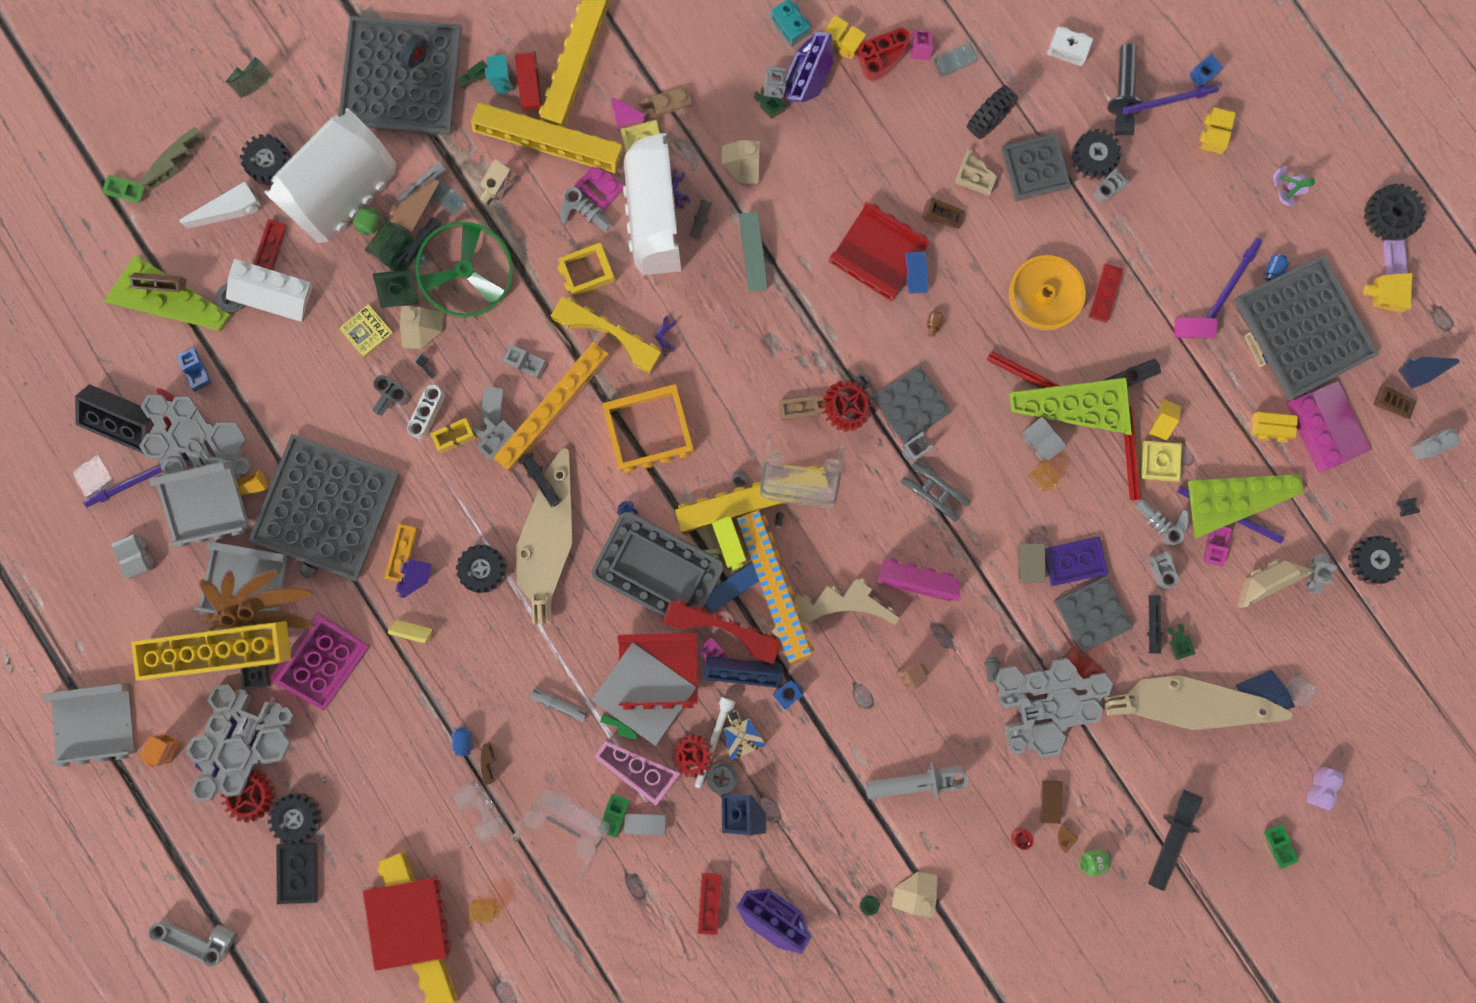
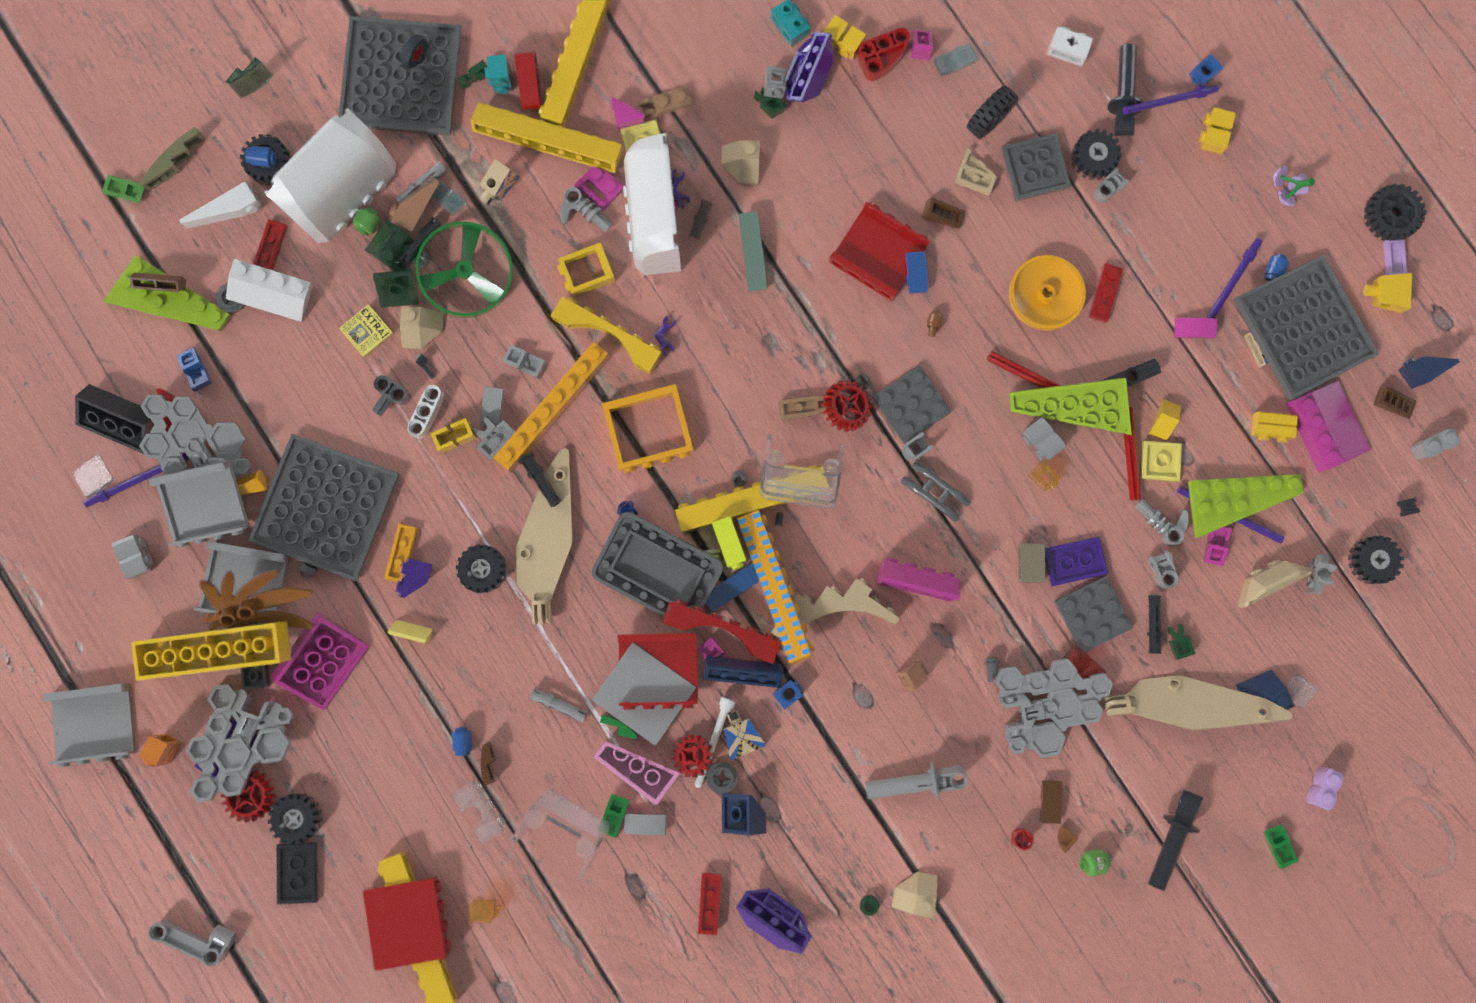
none -> blue brick [245,146,276,167]

